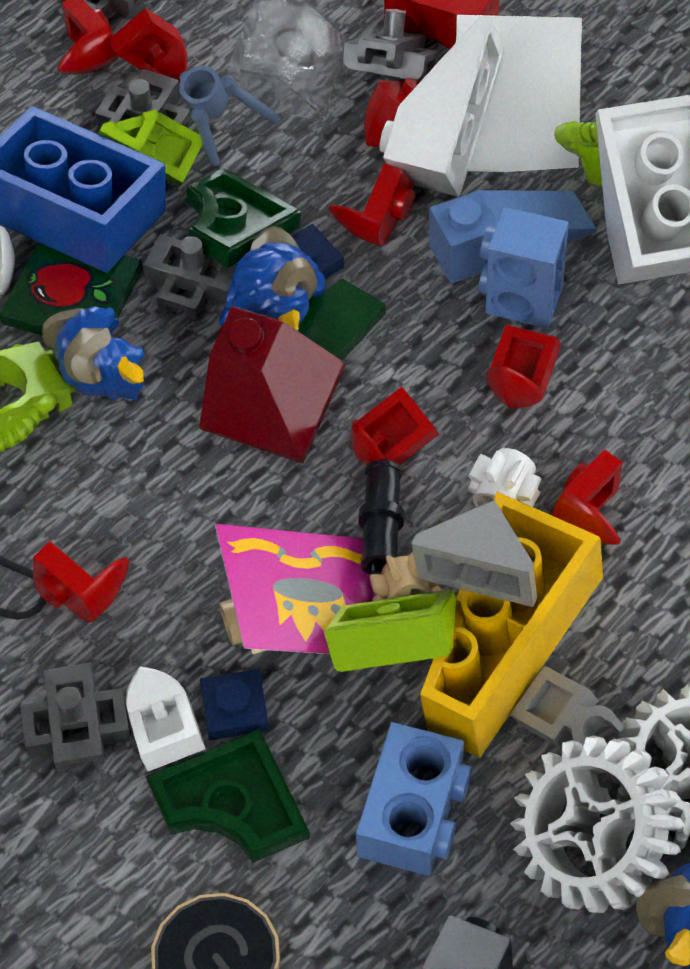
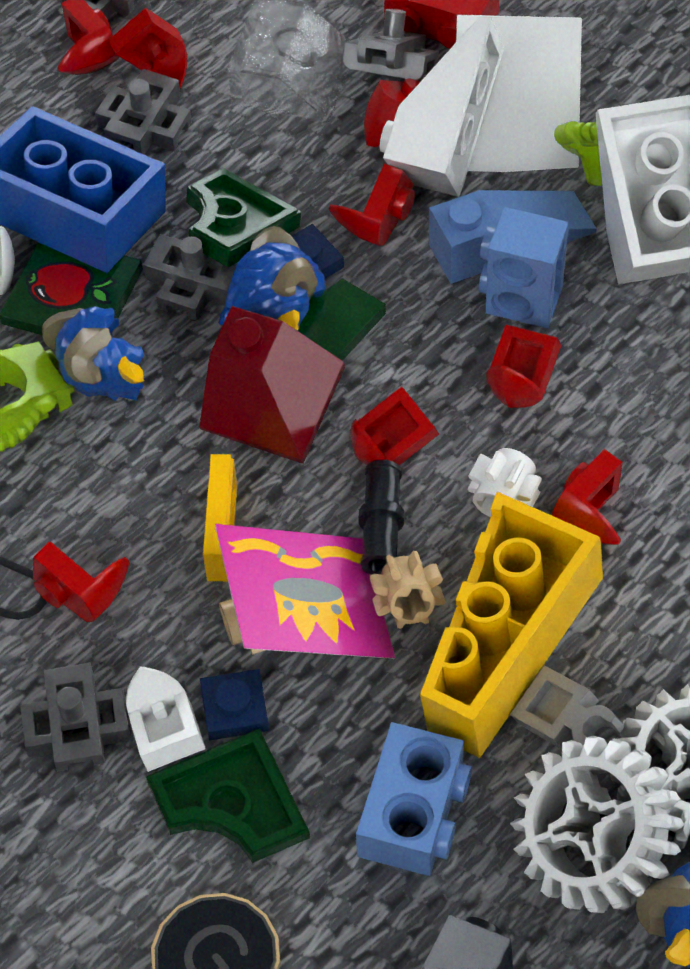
lime slope [98,109,203,186] -> none
sand blue plant [179,65,281,166] -> none
lime slope [324,589,456,672] -> none
light grey slope [412,500,537,607] -> none
none -> yellow tile [203,454,237,582]

